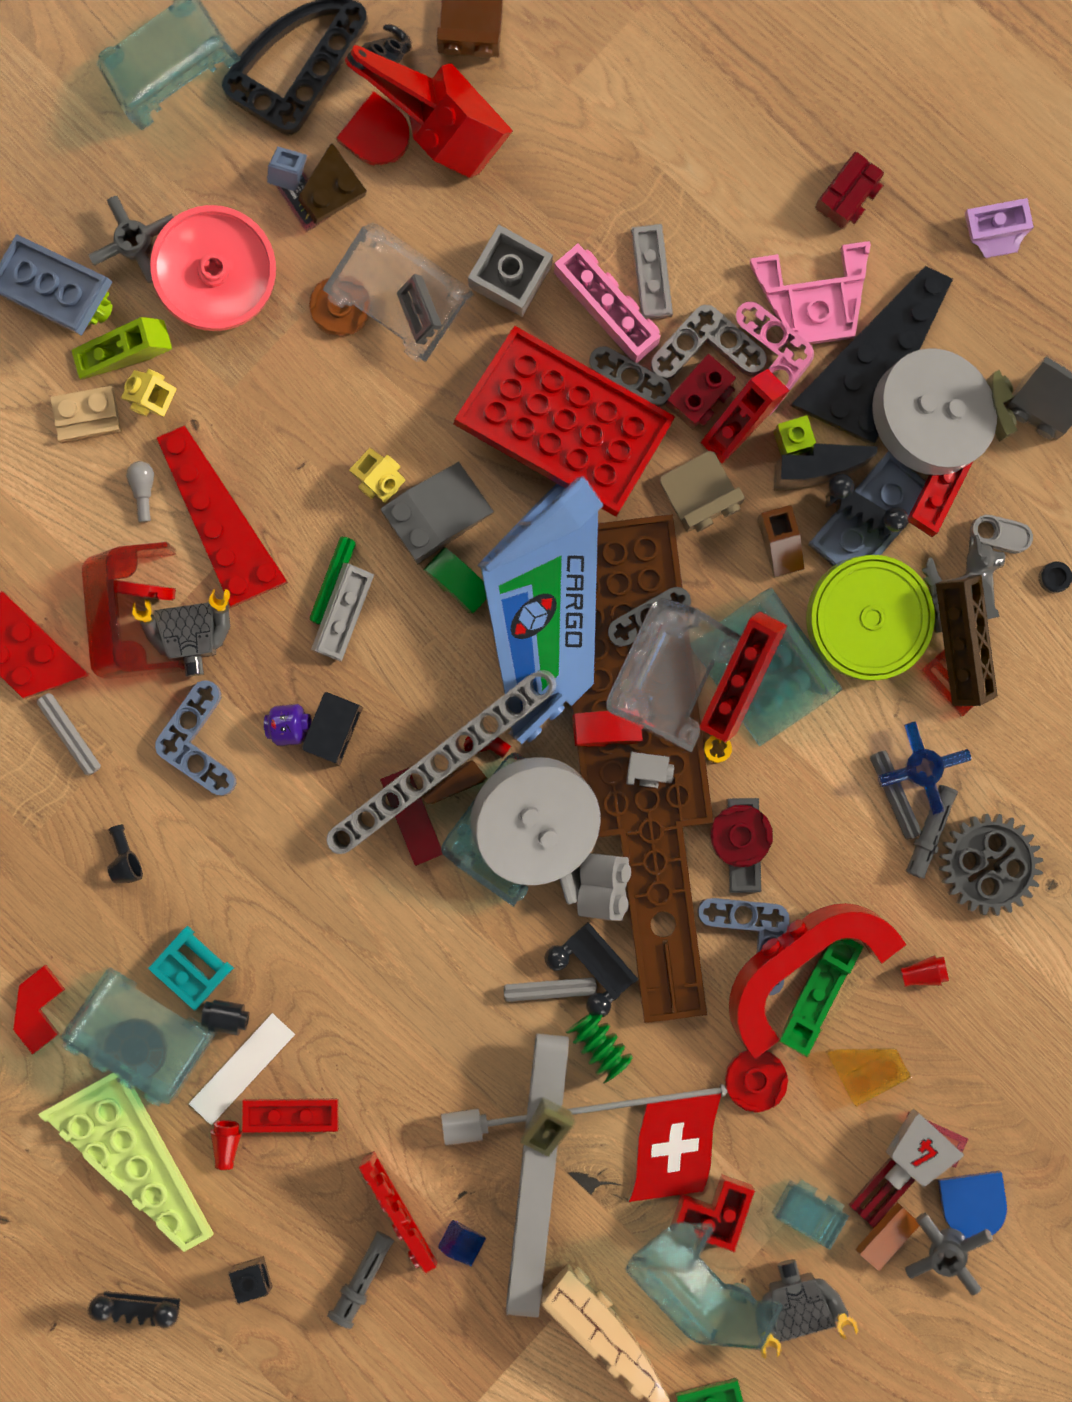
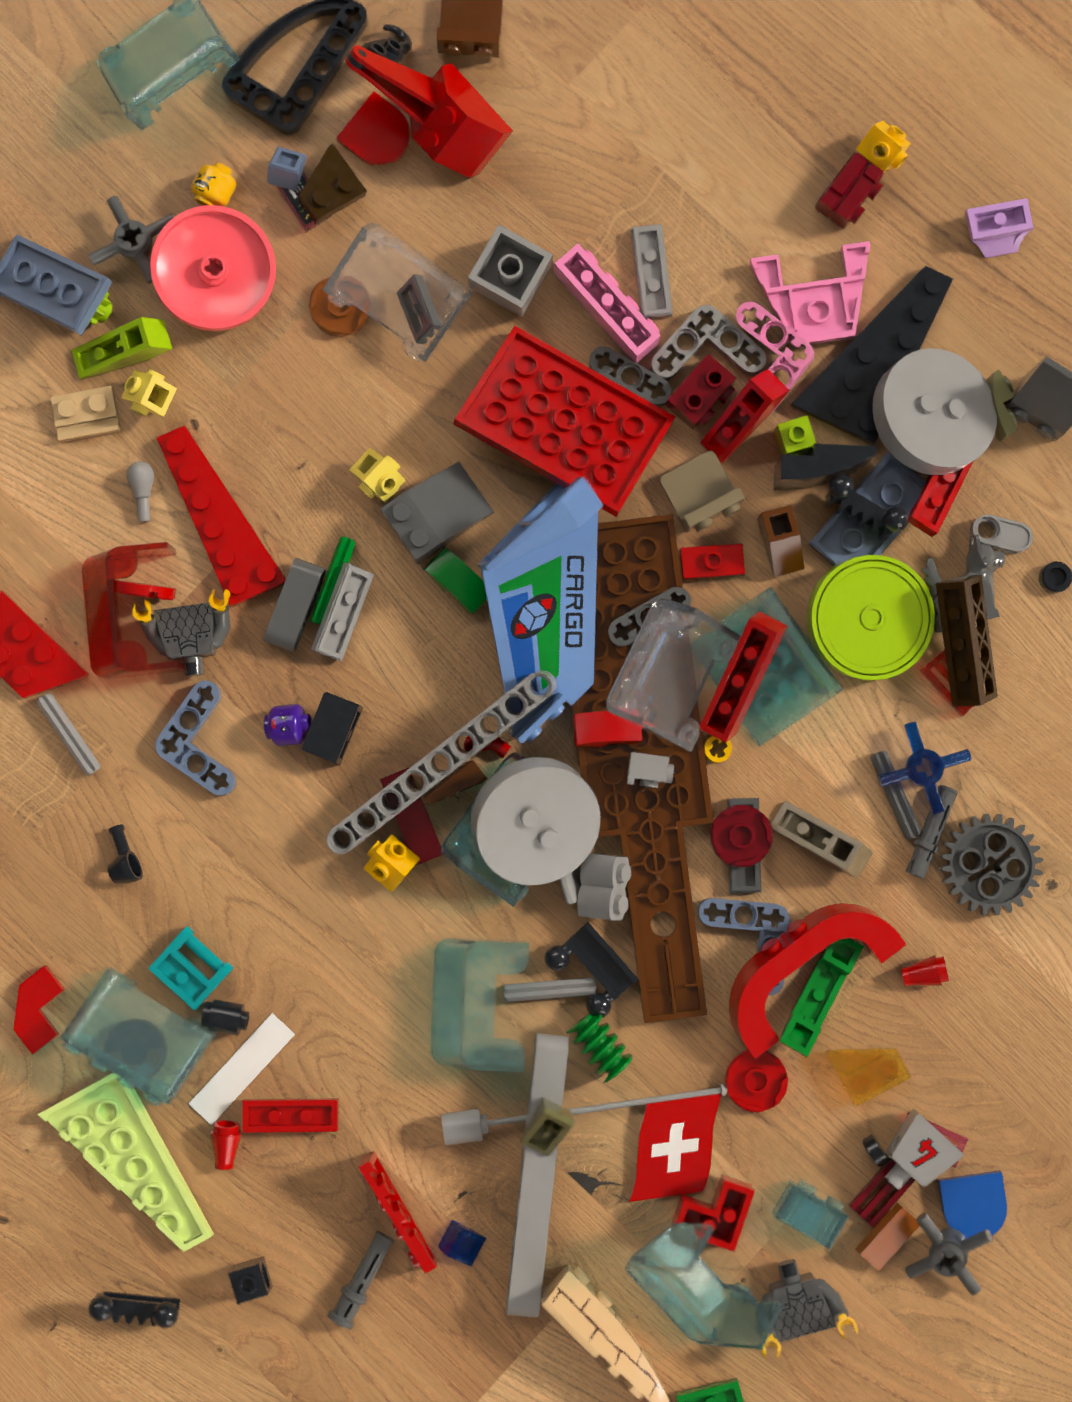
none -> yellow head [191,162,236,207]
none -> dark grey beam [264,558,326,652]
none -> yellow brick [363,835,420,893]
none -> clear light blue windscreen [431,938,529,1072]
none -> red plate [680,544,745,580]
none -> dark tan slope [771,801,873,879]
none -> yellow brick [856,121,911,172]
none -> black tile [862,1134,890,1167]

